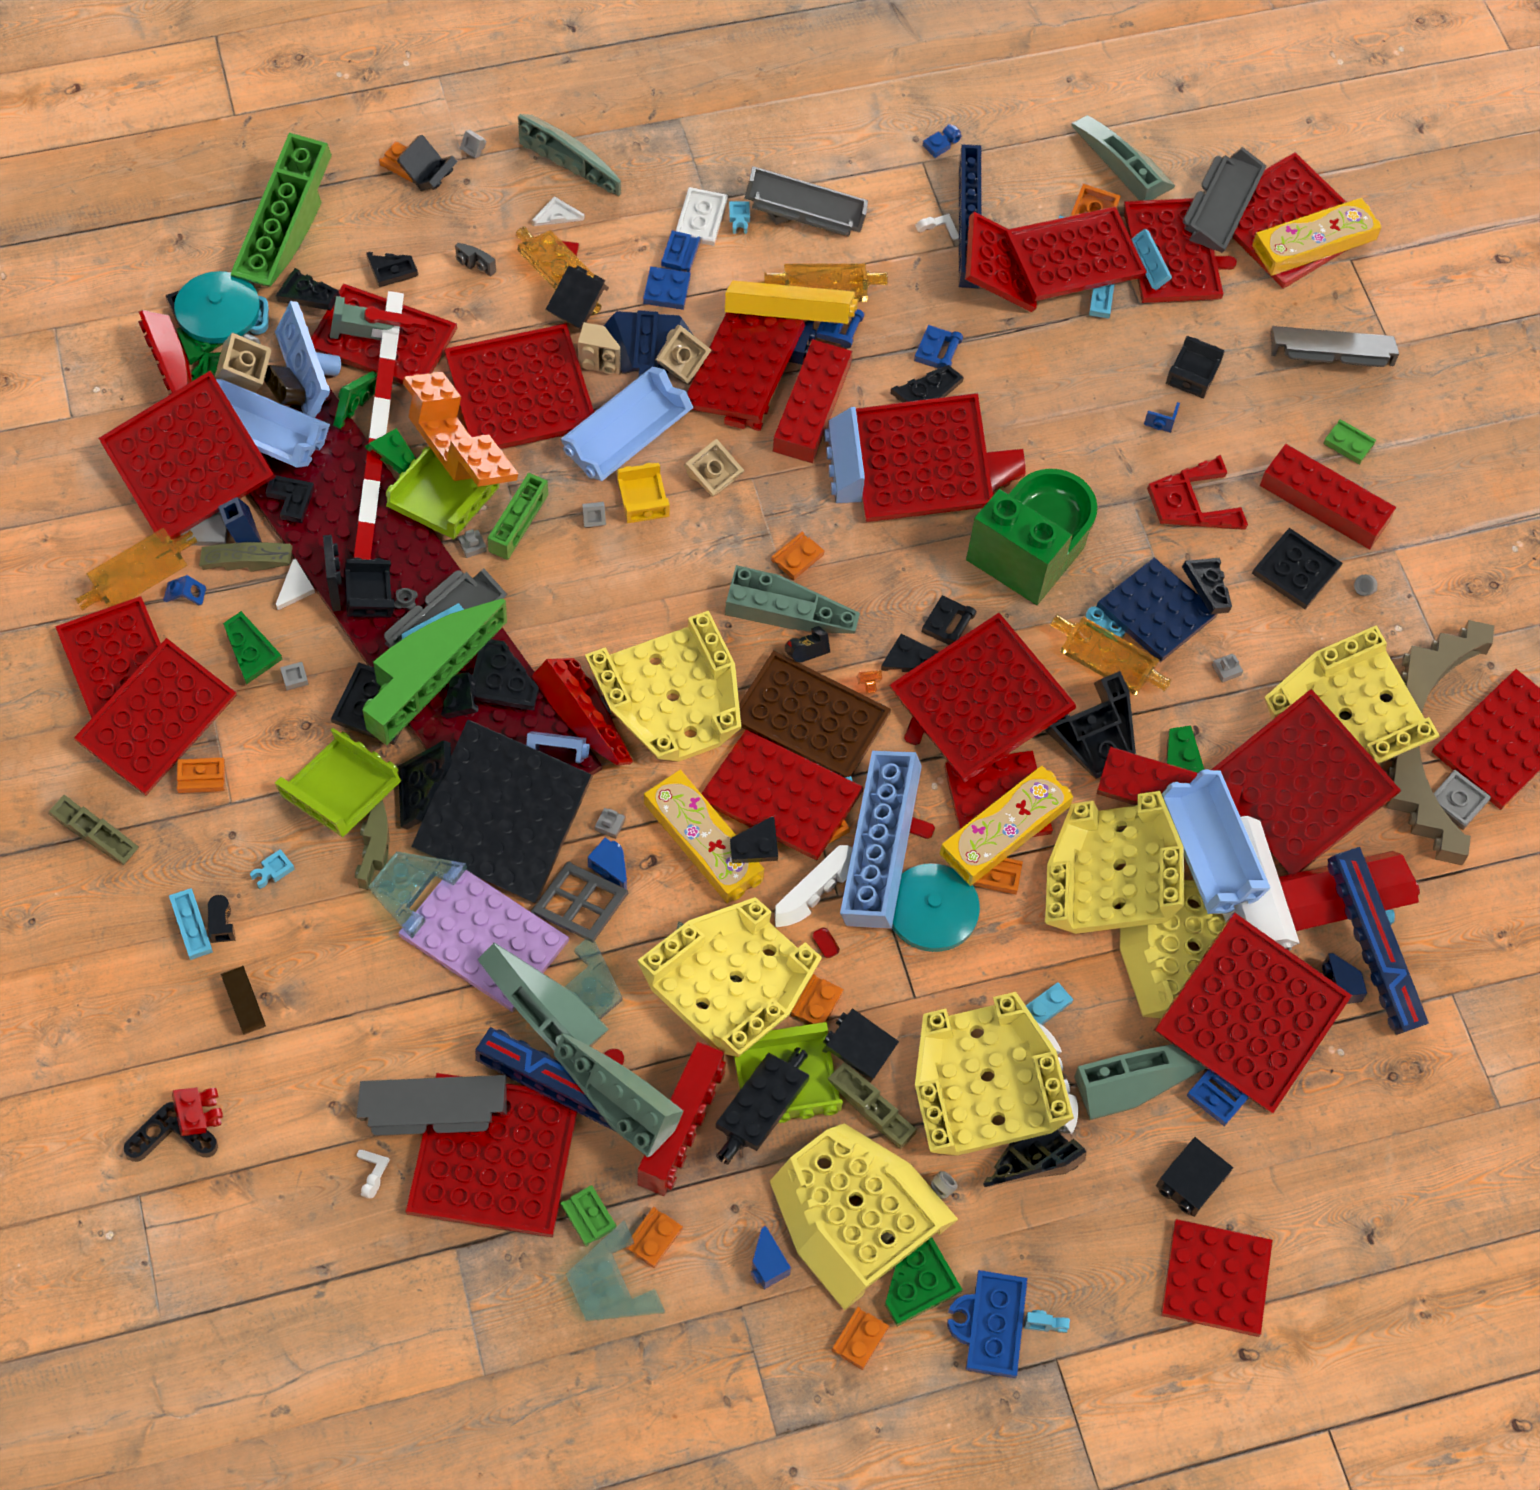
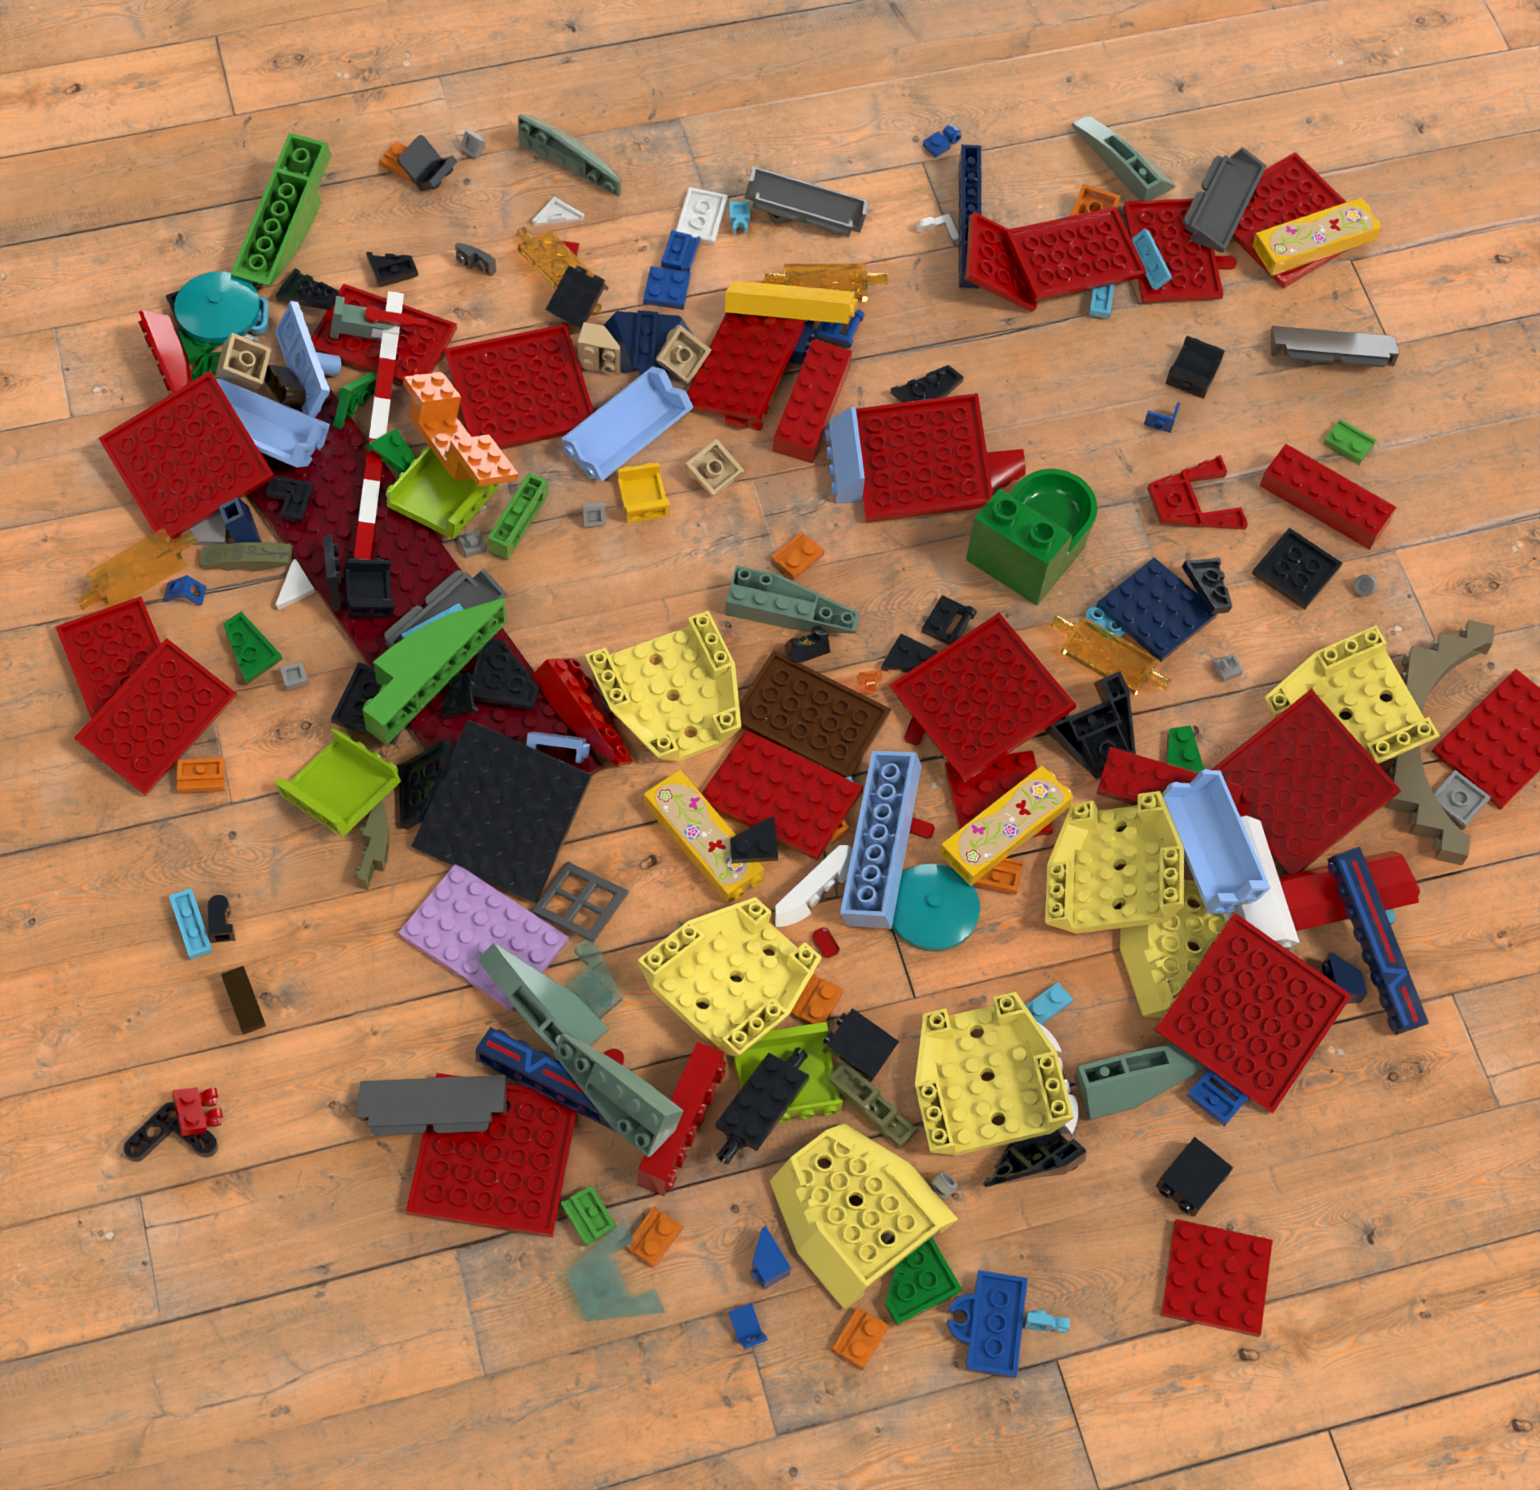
olive slope [48,795,139,865] -> none
medium azure plate [250,849,295,889] -> none
white piece [357,1150,390,1199] -> none
clear light blue wing [369,851,467,939] -> none
dark grey plate [394,588,418,610] -> none
blue slope [588,837,627,889] -> none
light grey tile [595,808,625,839] -> none
blue plate [914,325,963,369] -> none
none -> blue bracket [729,1303,768,1349]

